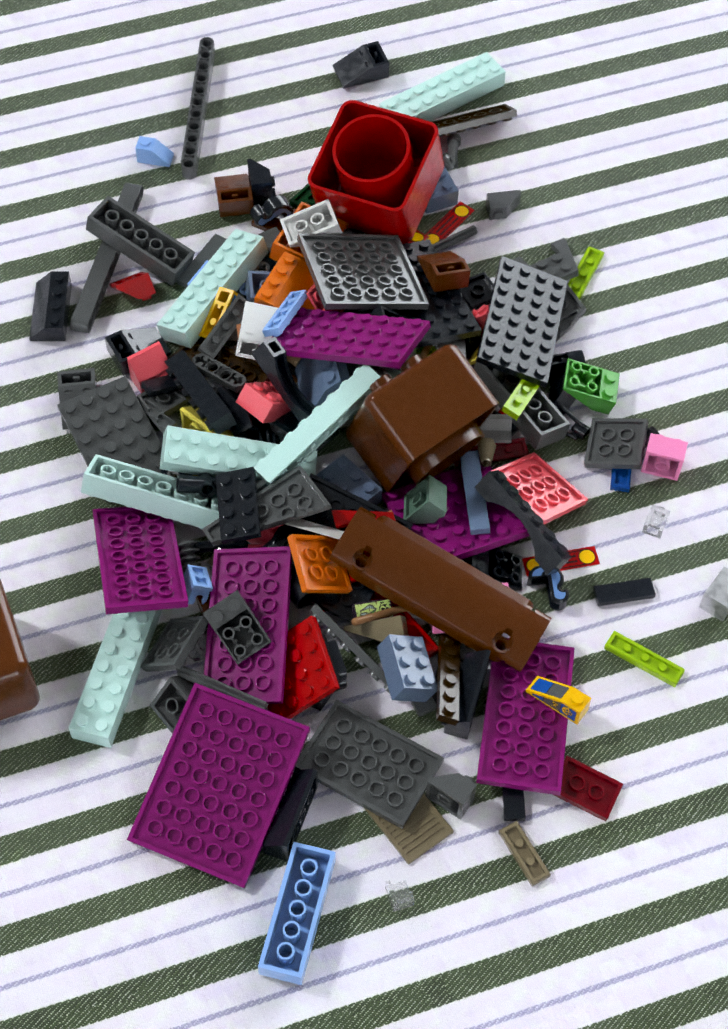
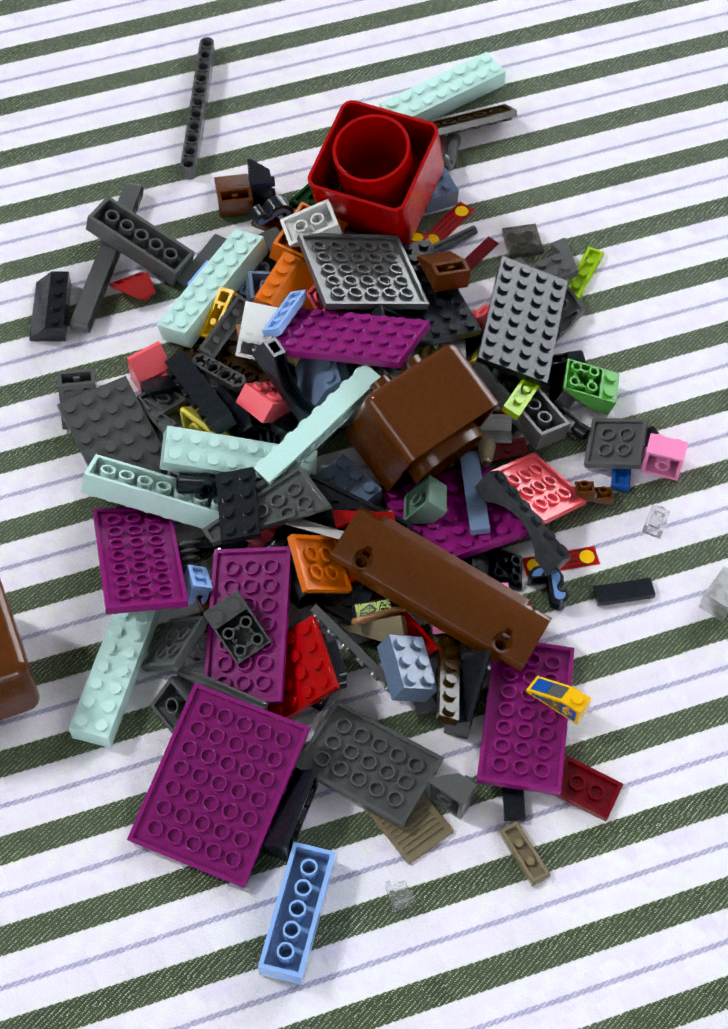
black slope [105,327,172,376] -> none
light blue slope [135,136,174,167] -> none
black slope [333,41,389,89] -> none
black tile [458,271,494,311] -> none
dark grey slope [486,190,521,220] -> none
lime tile [604,631,685,688] -> none
none -> dark red sticker [465,236,499,270]
none -> clear smoke plate [502,223,544,259]
none -> reddish brown slope [574,480,614,504]

